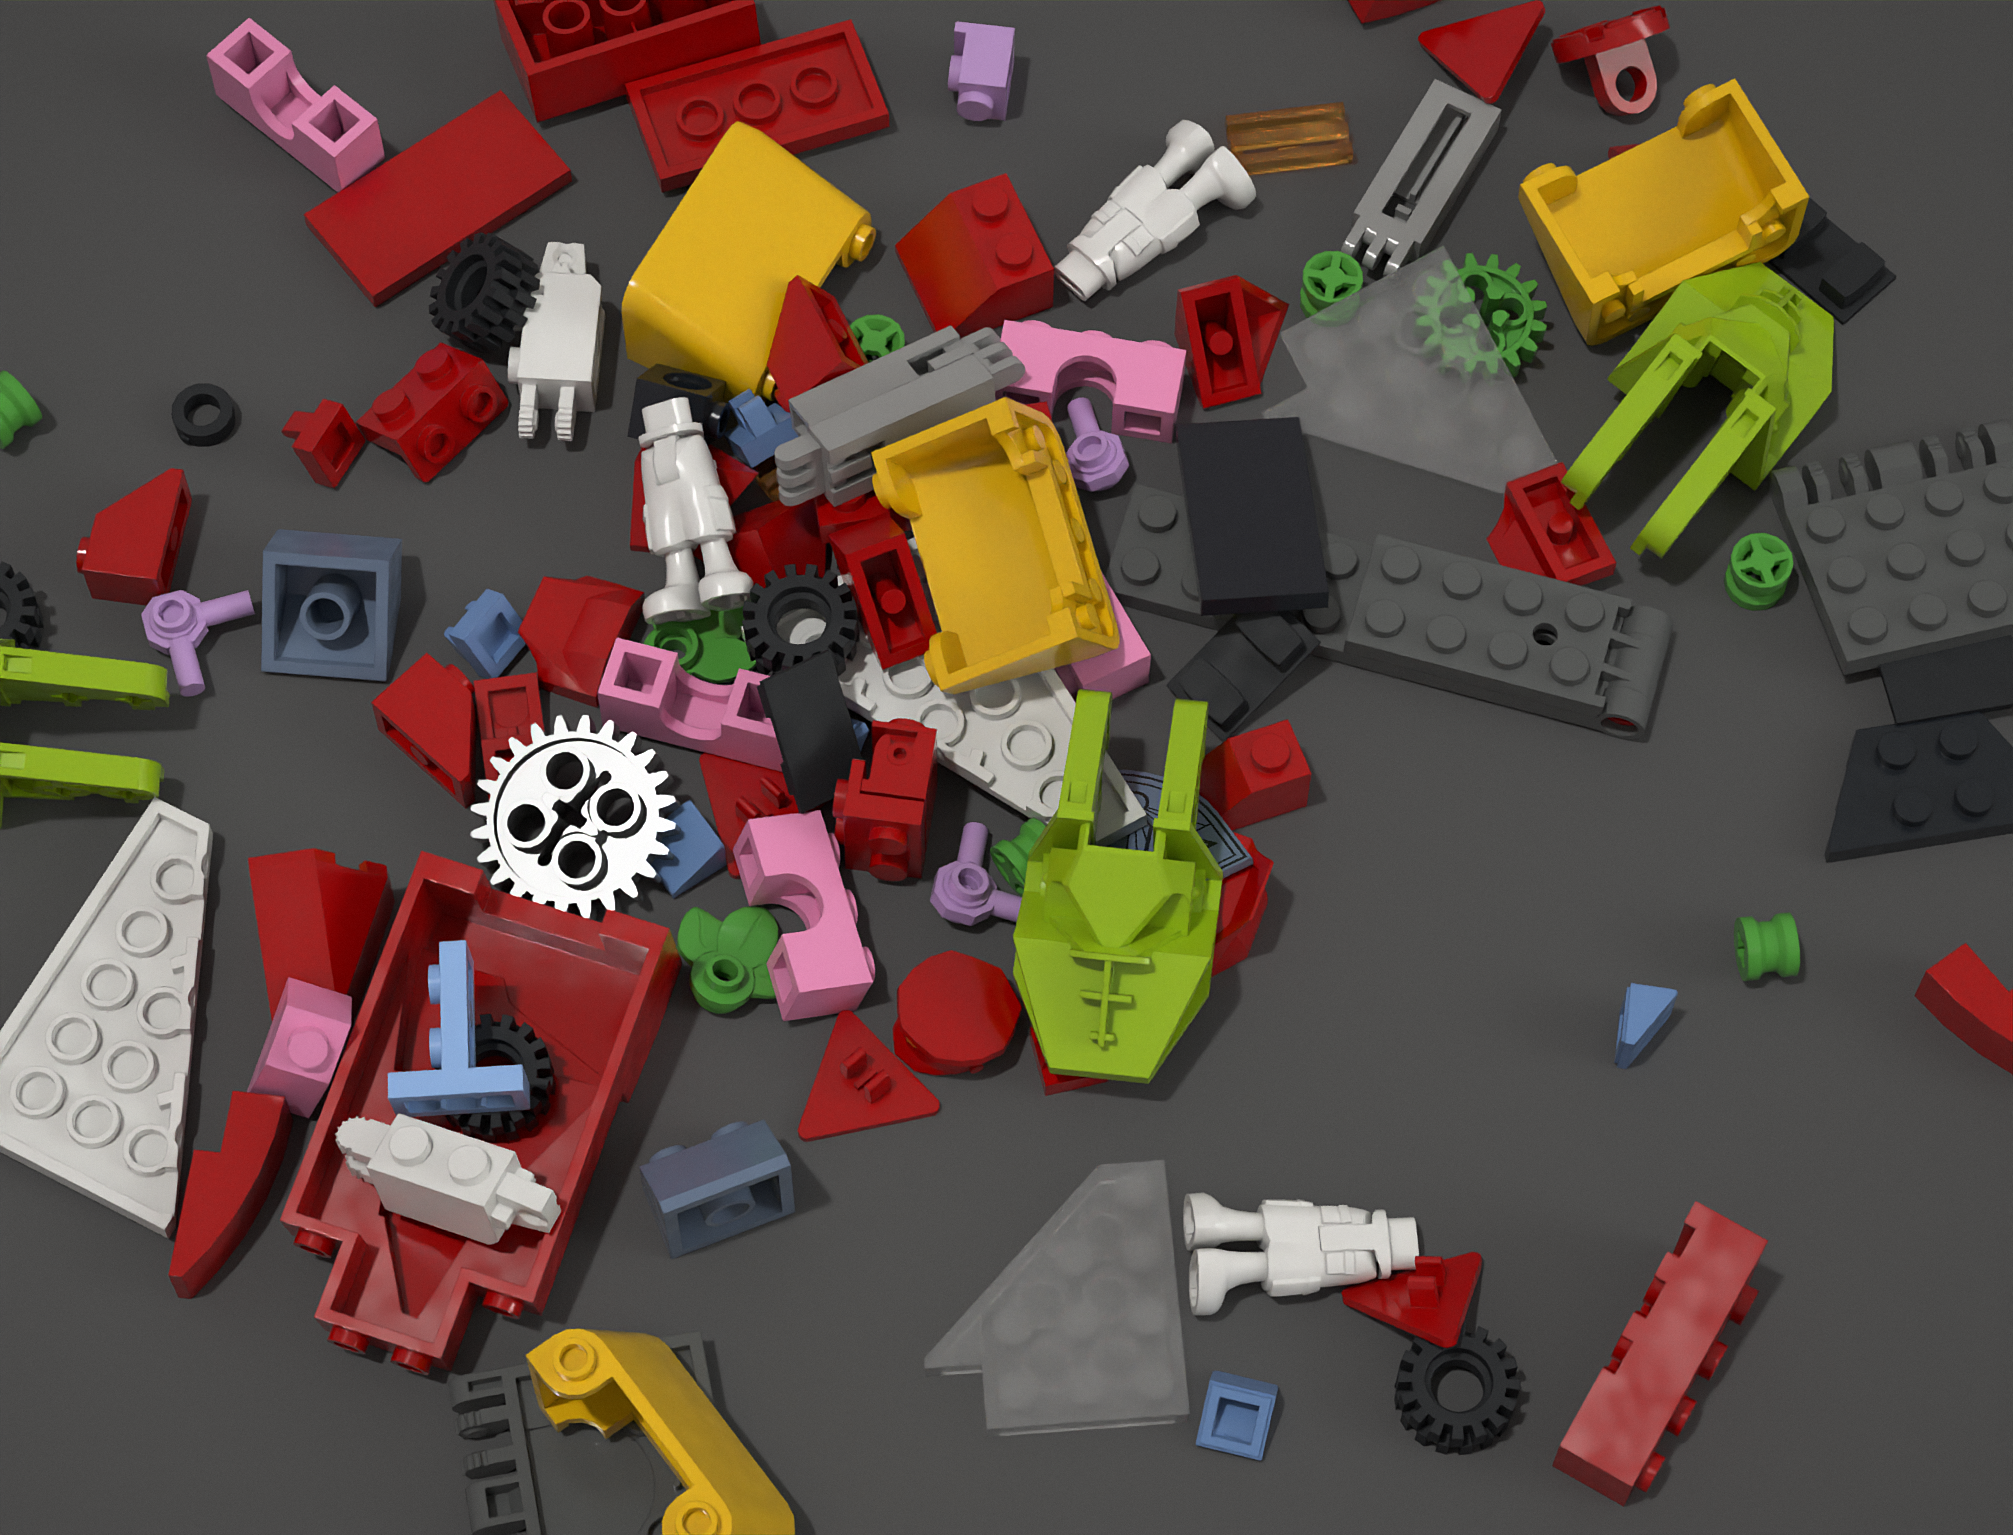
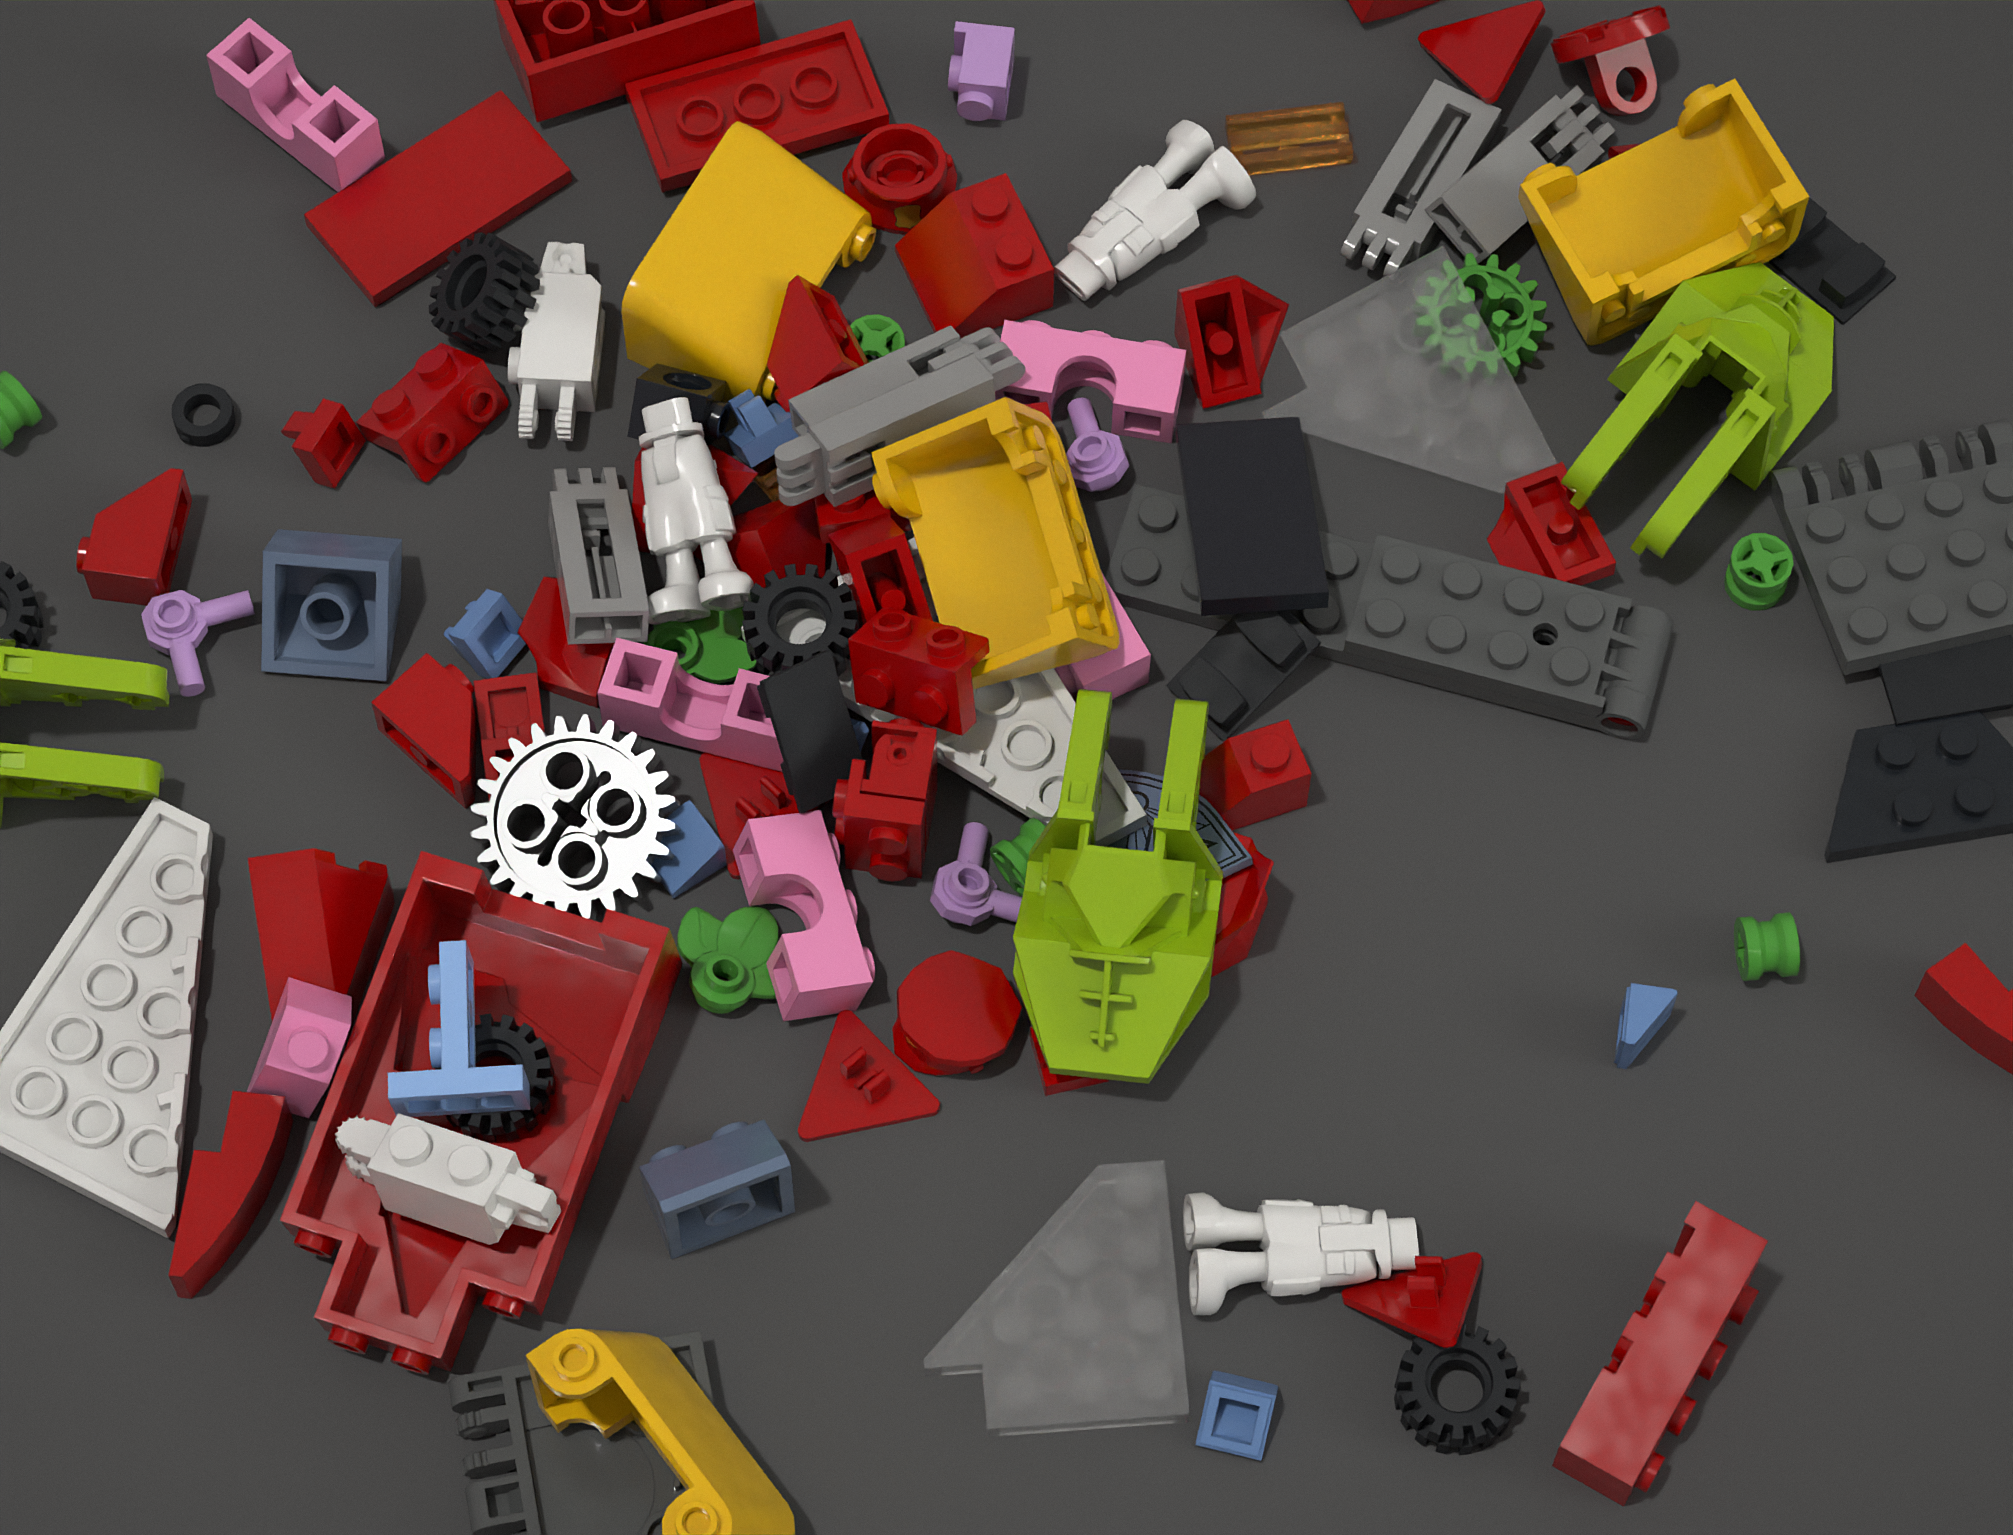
bright green wheel [1300,251,1363,327] -> none
none -> light grey hinge [548,467,650,645]
none -> red hat [842,123,957,235]
none -> red bracket [848,608,990,736]
none -> light grey hinge [1424,85,1616,264]

